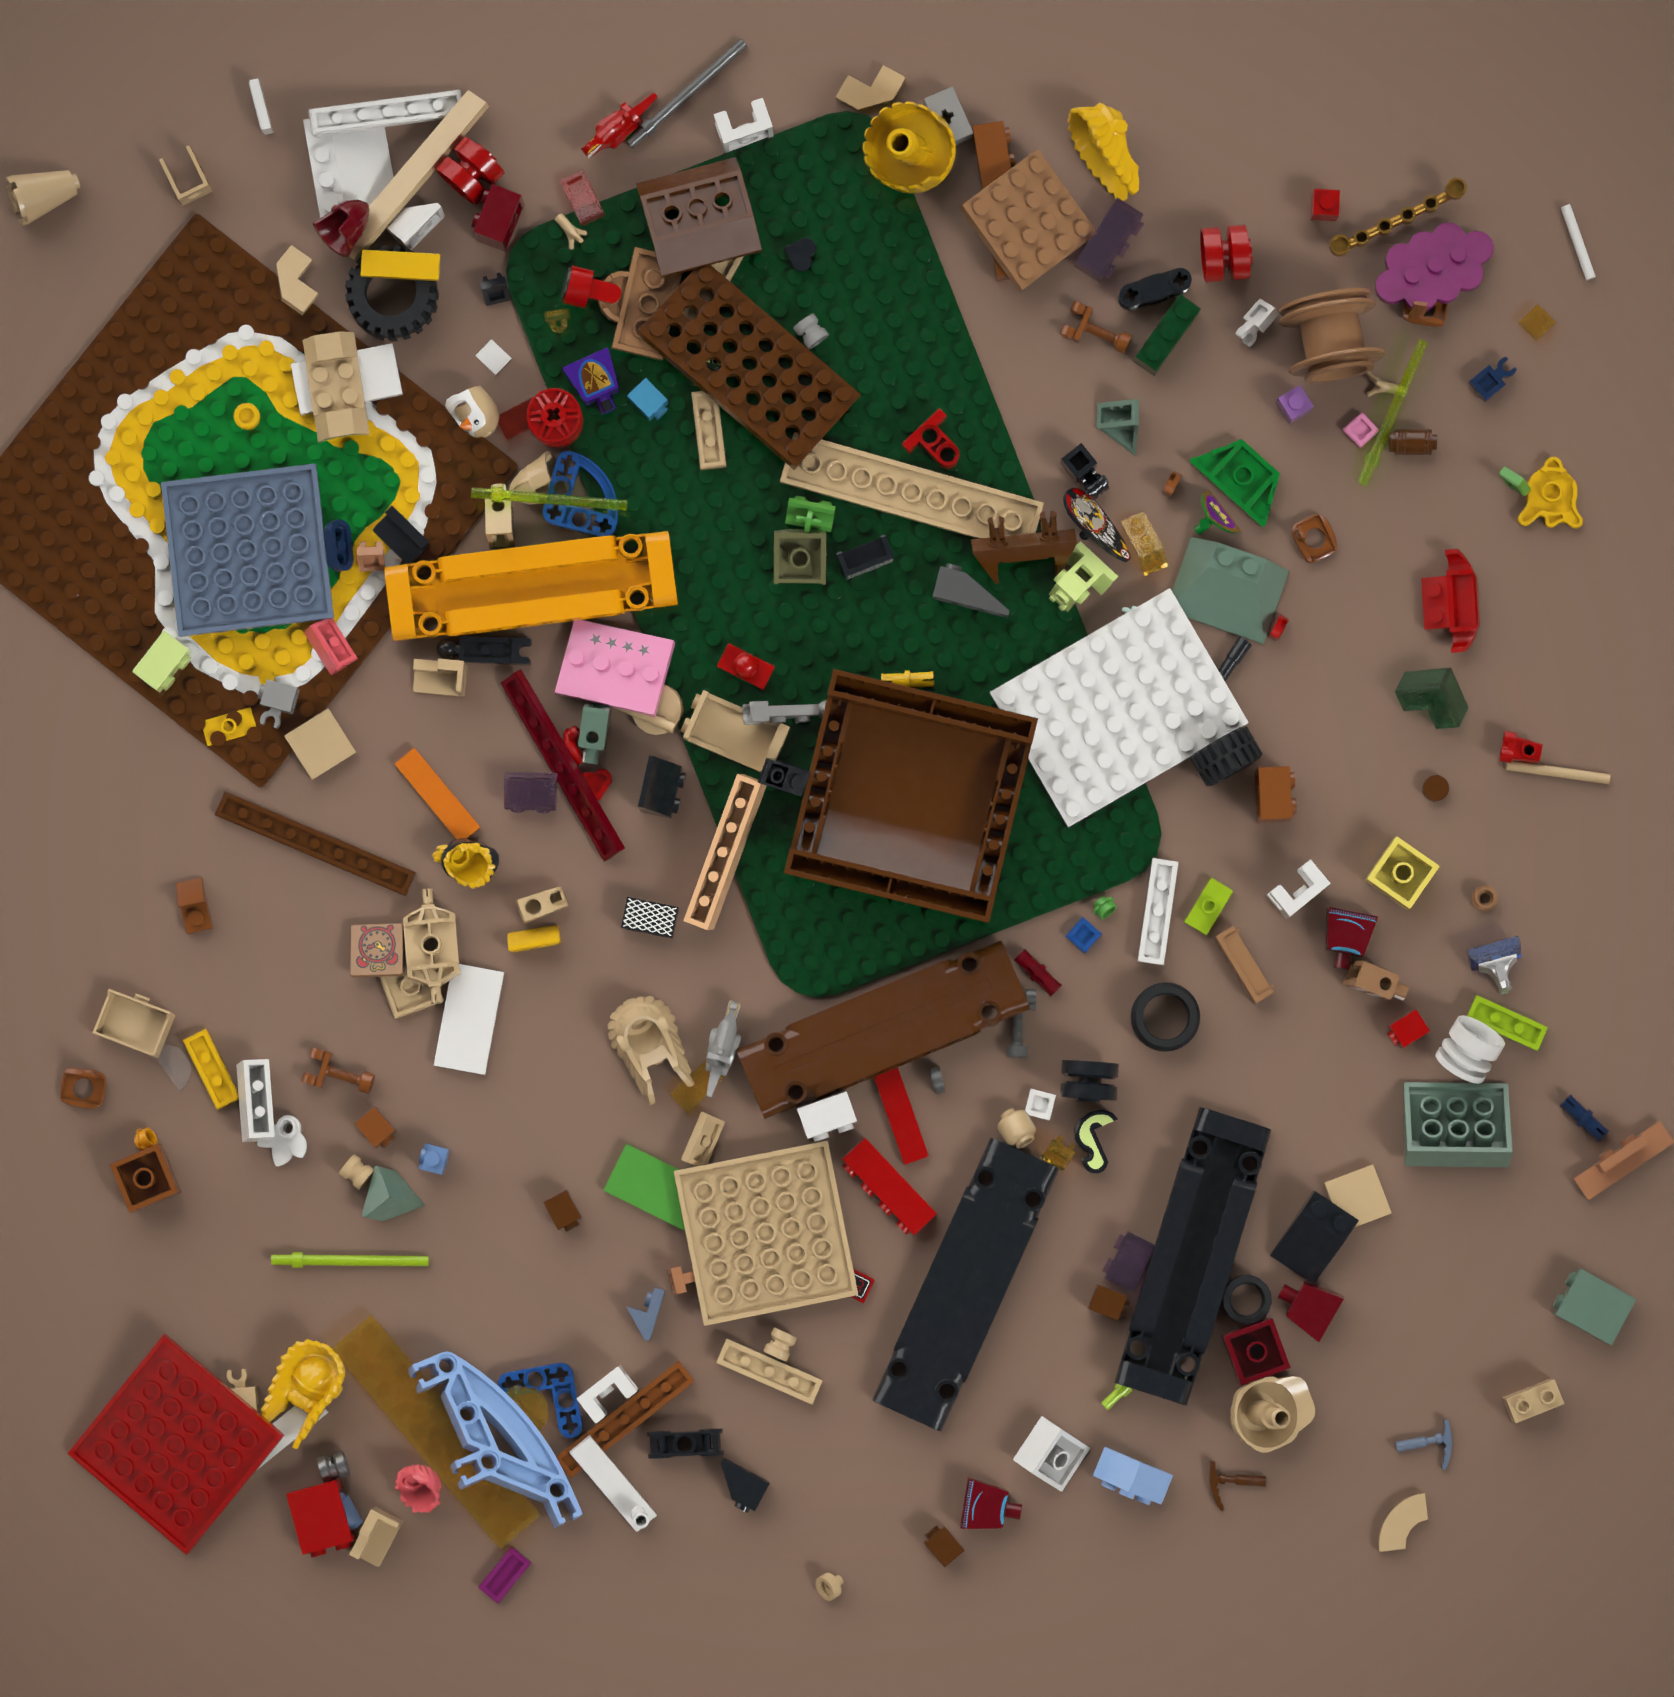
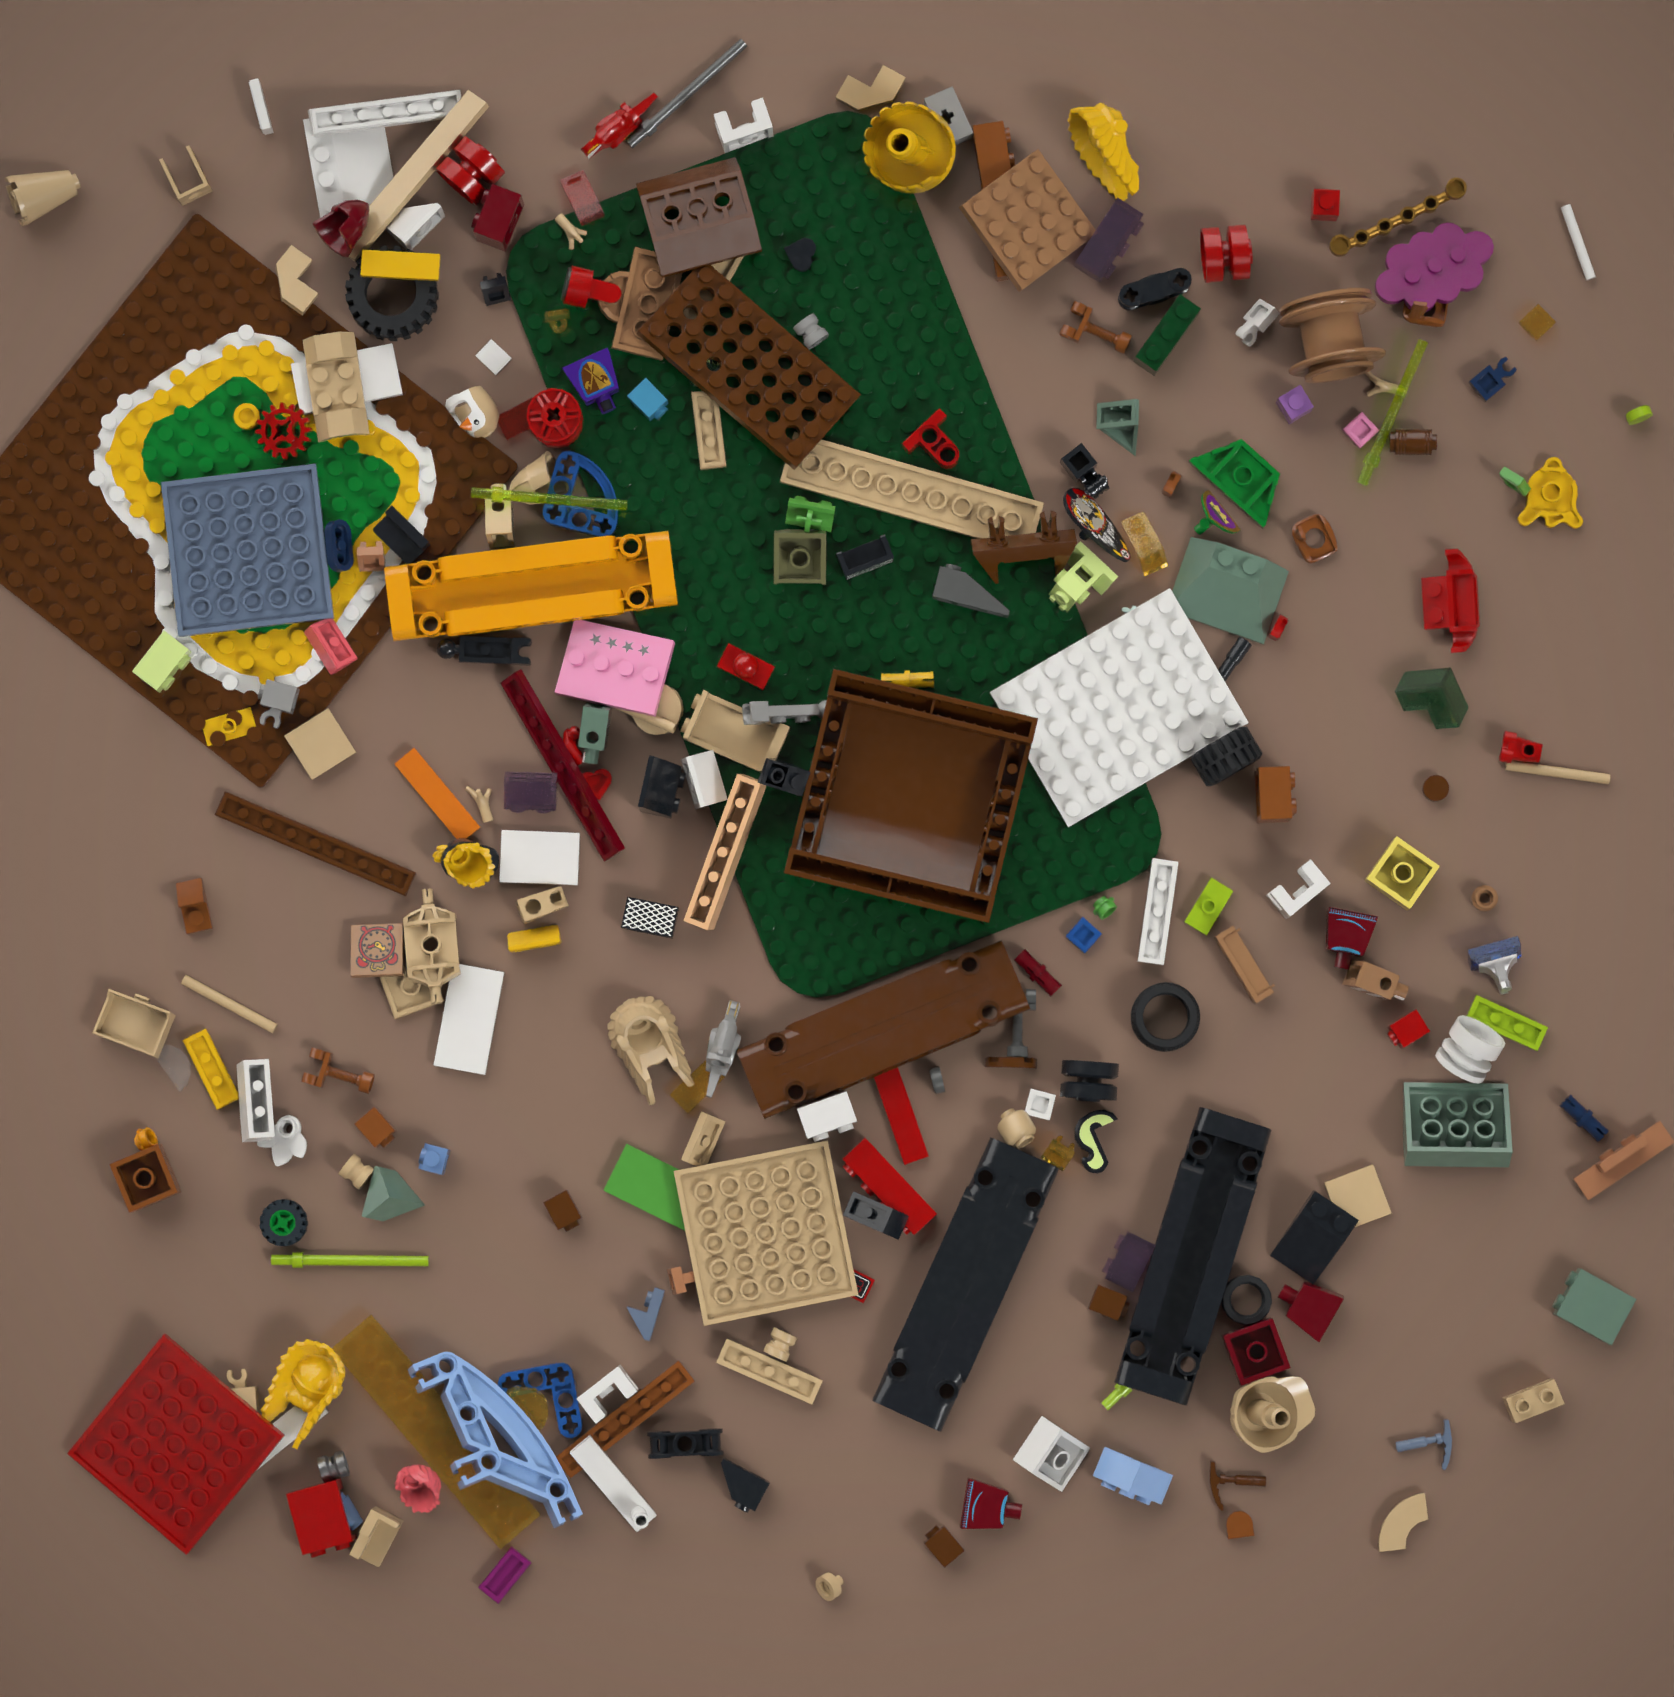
dark orange piece [60,1067,106,1109] -> none
tan panel [413,659,468,697] -> none
none -> tan bar [181,975,278,1033]
none -> red gear [255,402,313,459]
none -> black wheel [260,1199,308,1246]
none -> tan bar [465,786,493,823]
none -> white tile [499,830,580,885]
none -> white slope [681,750,728,810]
none -> black panel [843,1191,909,1240]
none -> reddish brown tile [985,1057,1037,1069]
none -> dark orange tile [1226,1511,1254,1539]
none -> lime tile [1625,405,1653,425]

